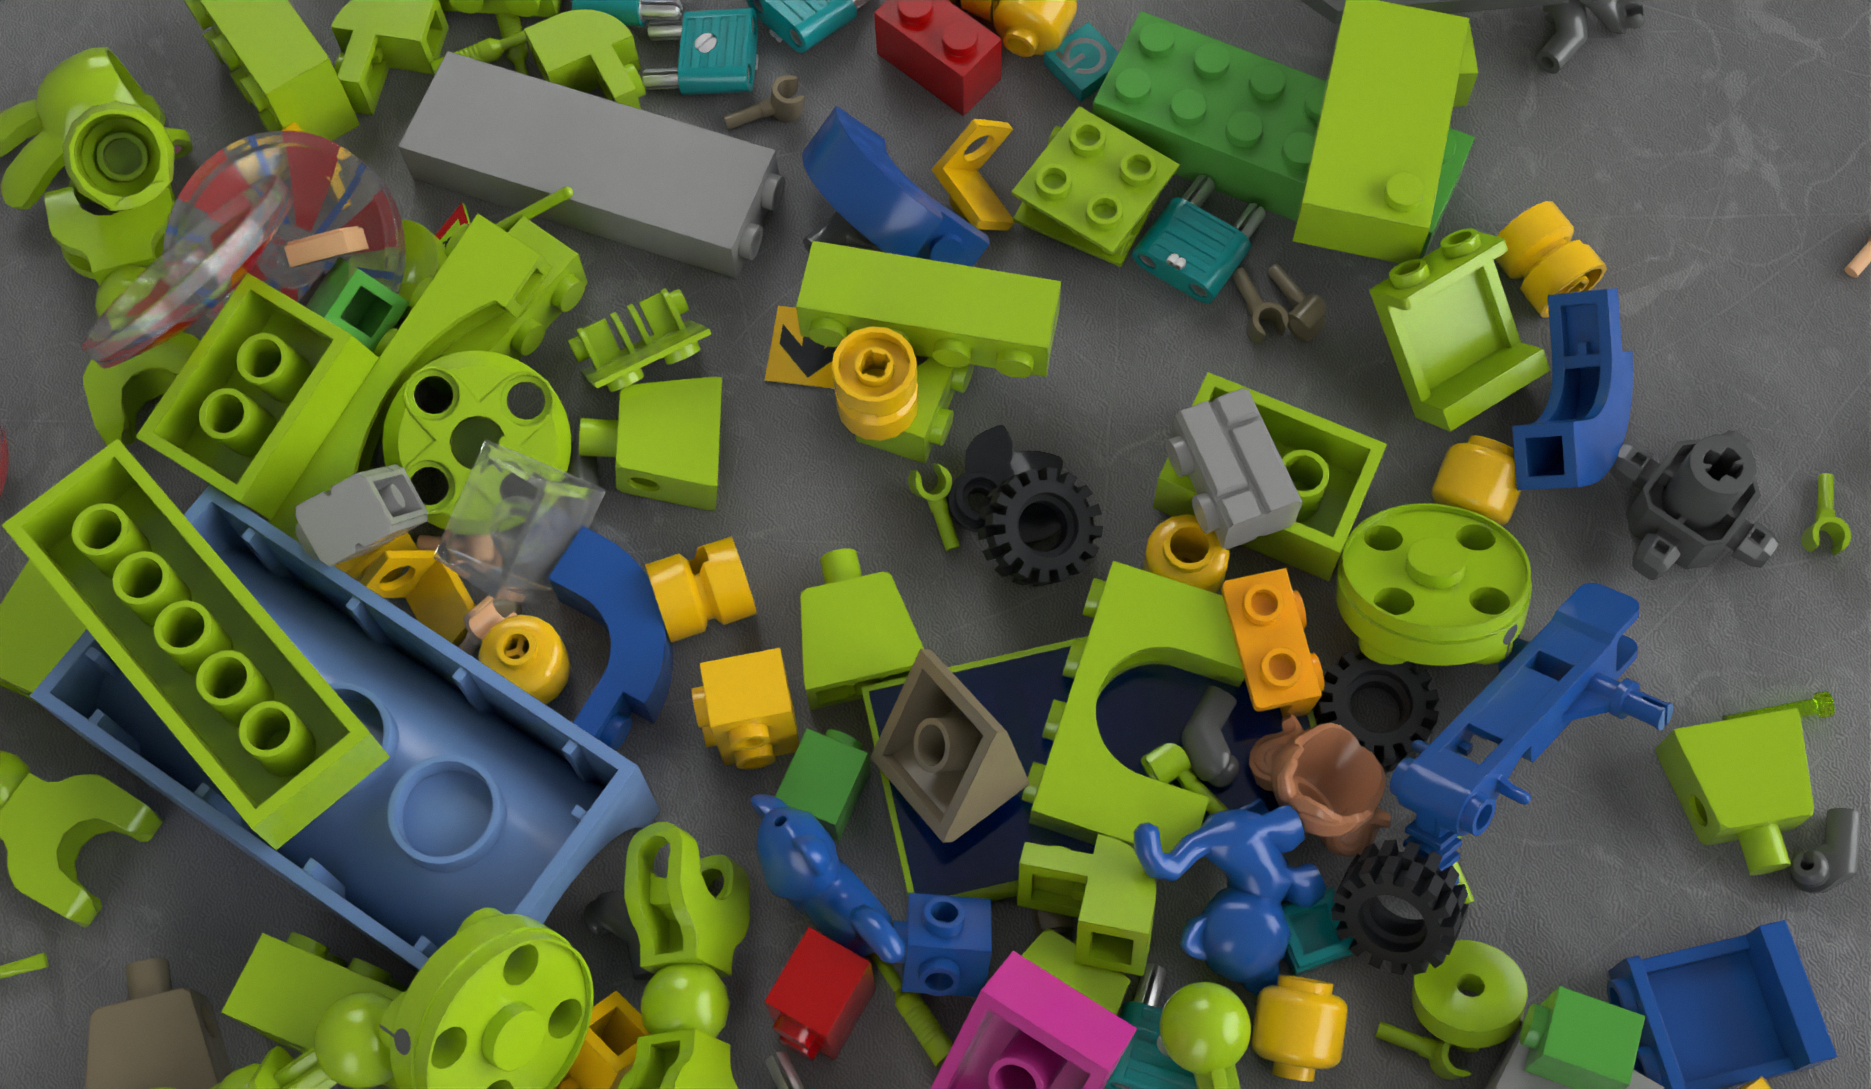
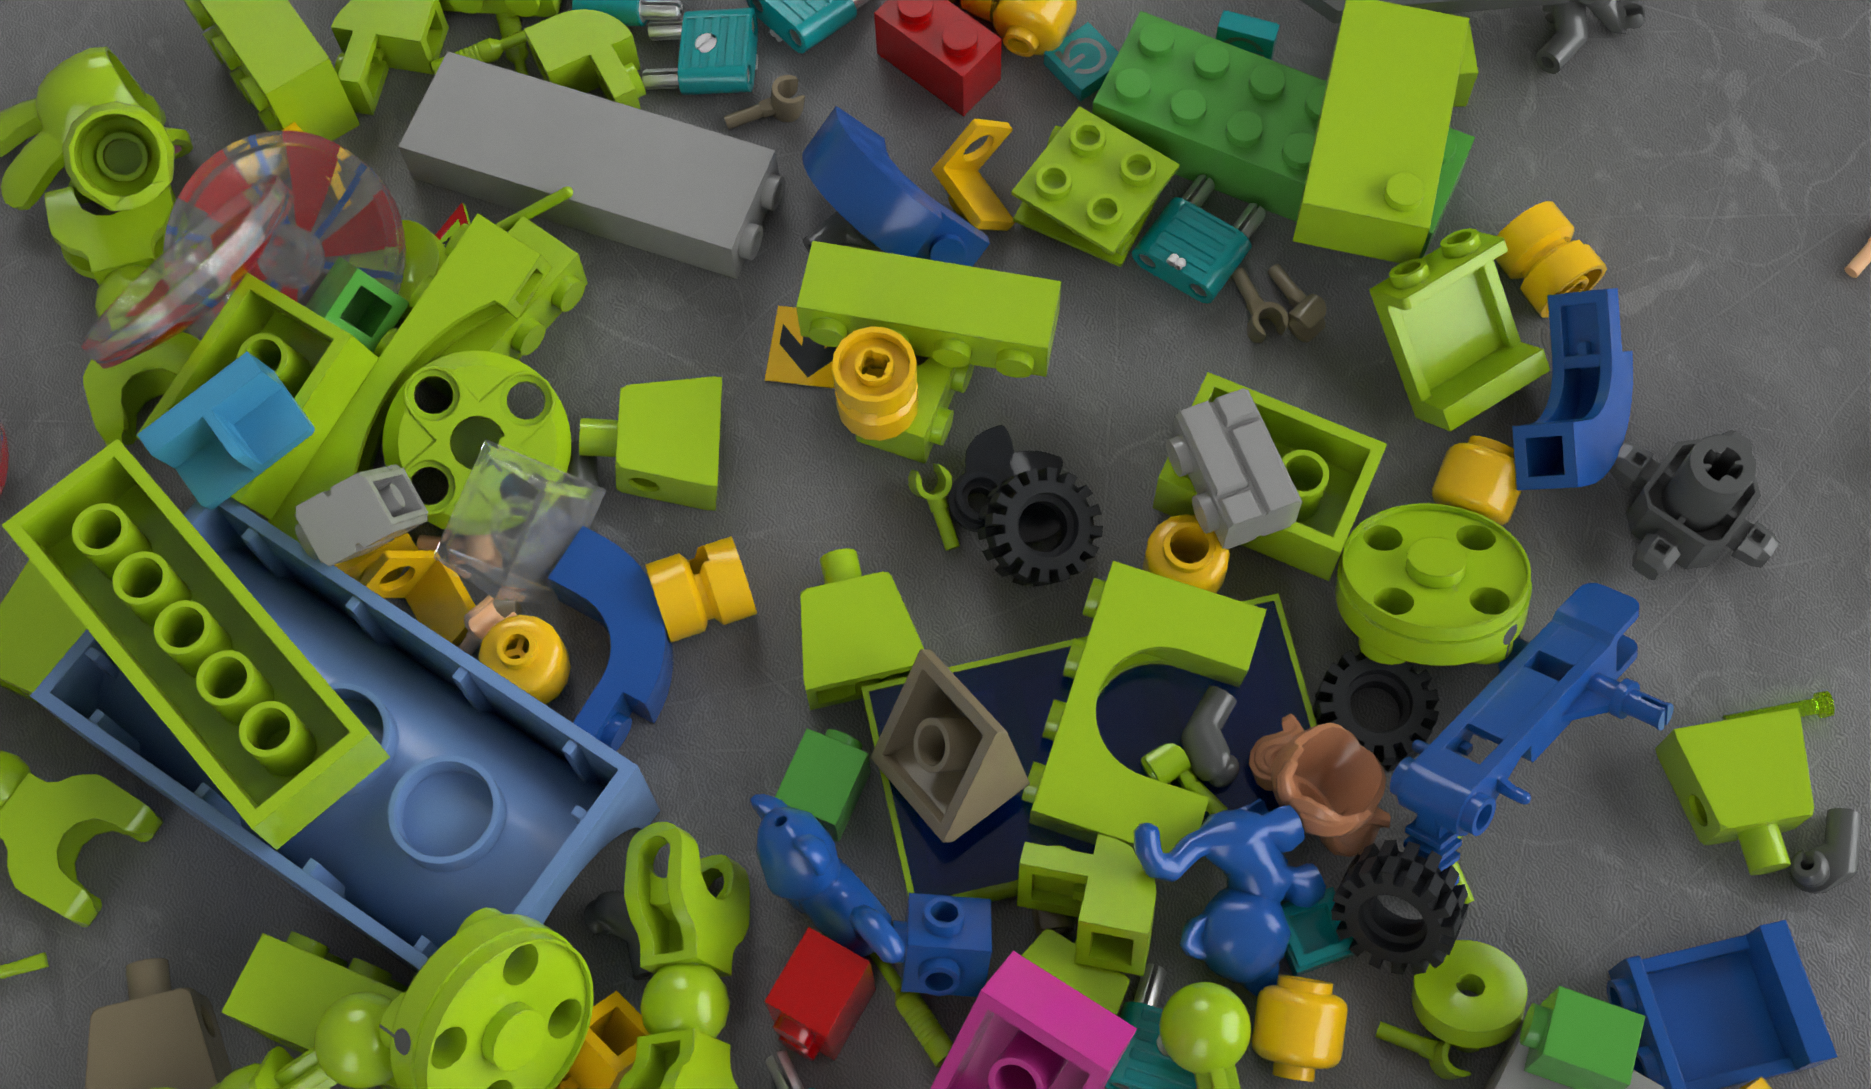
light nougat tile [284,226,369,268] -> none
lime hinge [567,288,712,392] -> none
yellow brick [691,648,800,770] -> none
light orange bracket [1221,568,1324,717] -> none
lime hand [1801,473,1852,556] -> none
none -> dark azure panel [137,351,315,510]
none -> teal tile [1216,10,1280,60]

